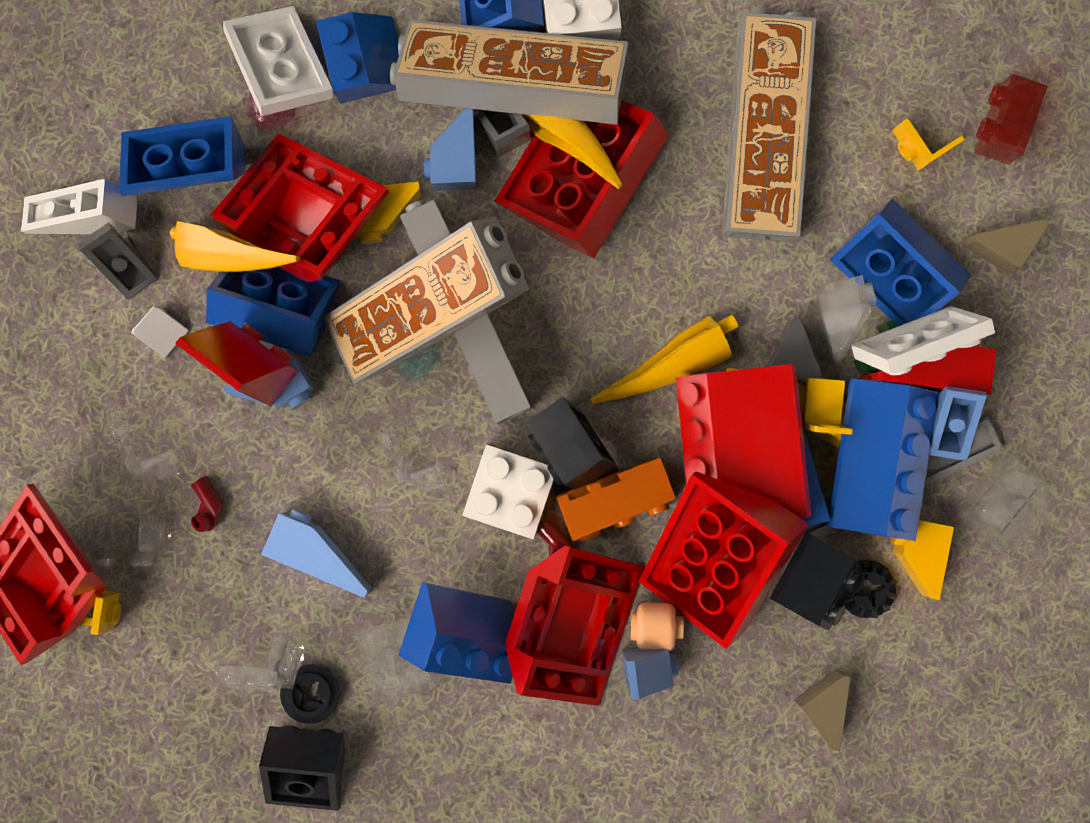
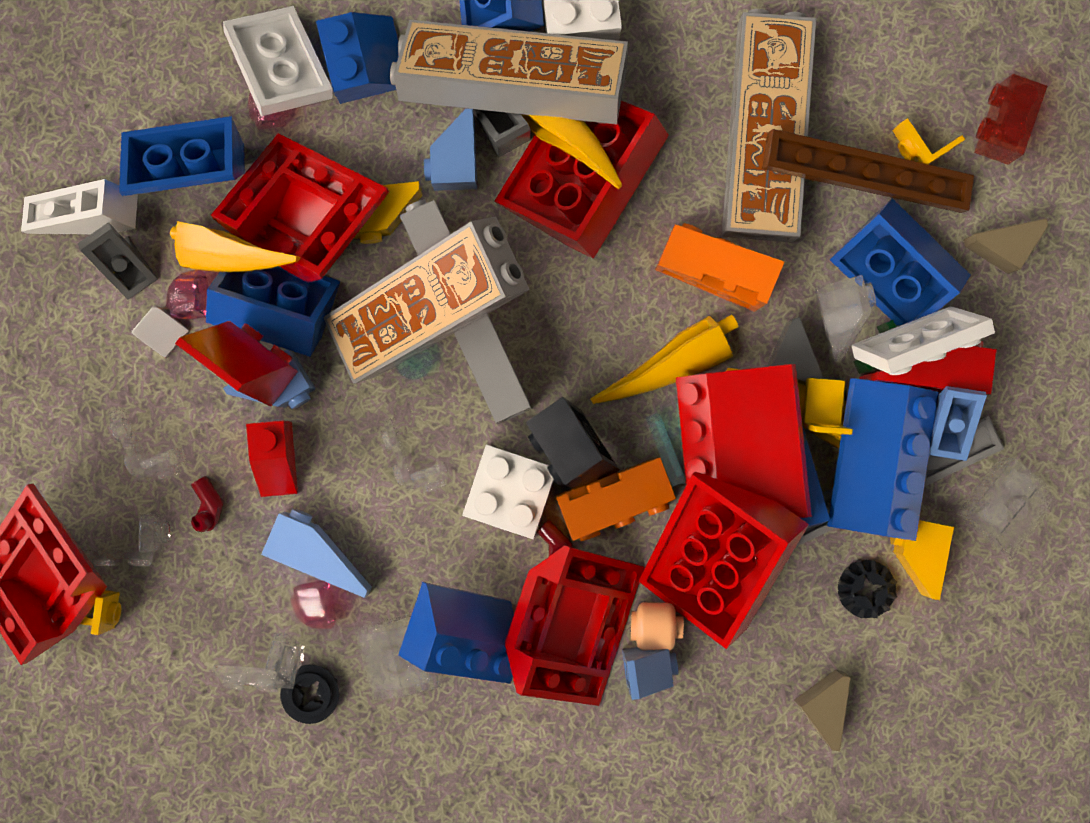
black slope [259,725,345,811] -> none
black slope [769,532,864,631] -> none
none -> clear pink piece [165,270,208,319]
none -> red slope [246,420,298,497]
none -> clear pink piece [290,580,336,629]
none -> clear light blue tile [645,413,686,487]
none -> orange wedge [655,223,785,312]
none -> reddish brown plate [762,129,974,213]

